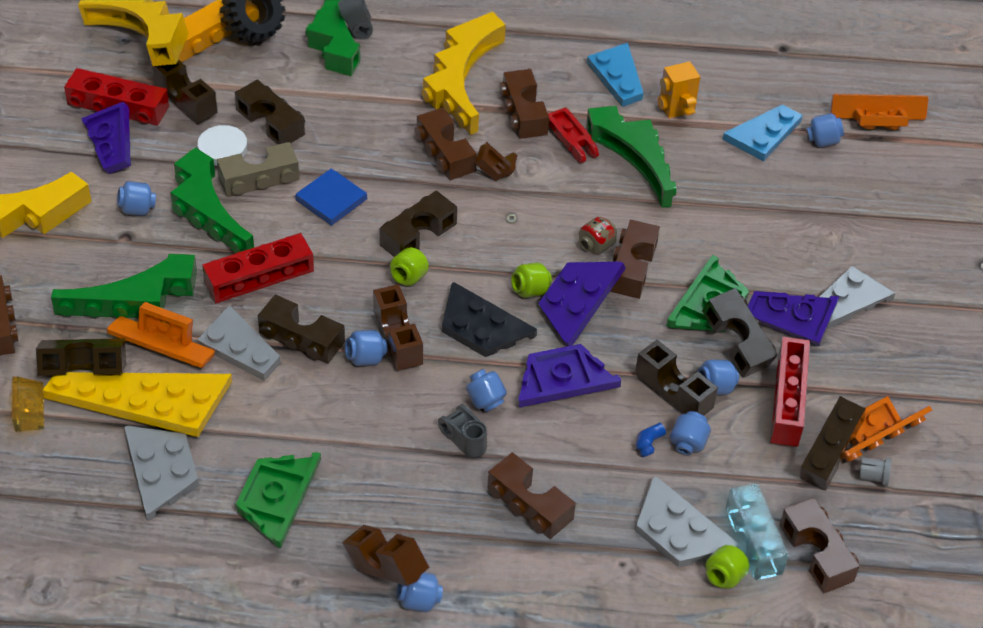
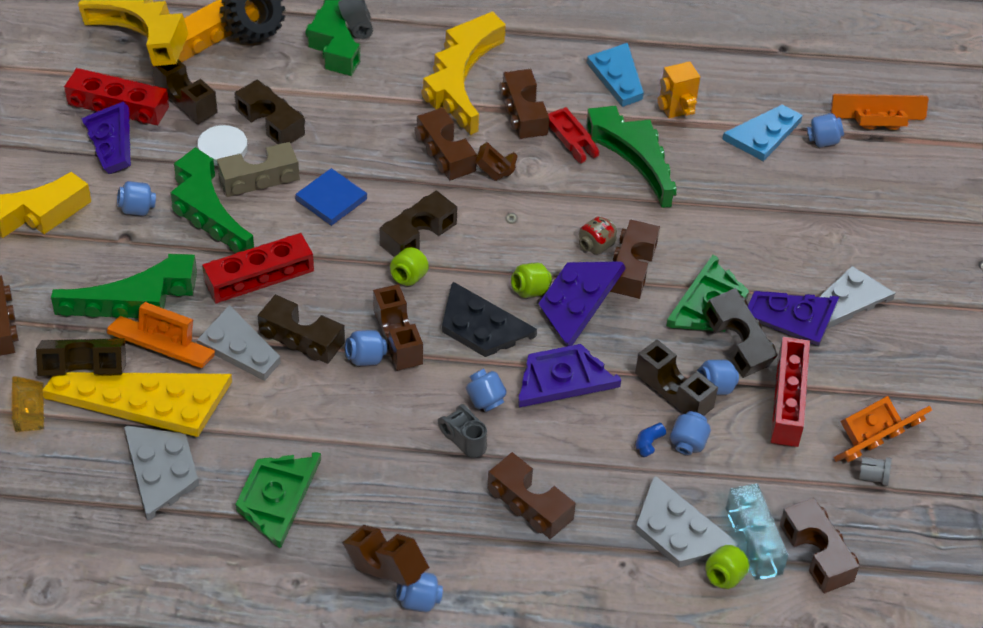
dark brown arch [800,396,866,491] -> none

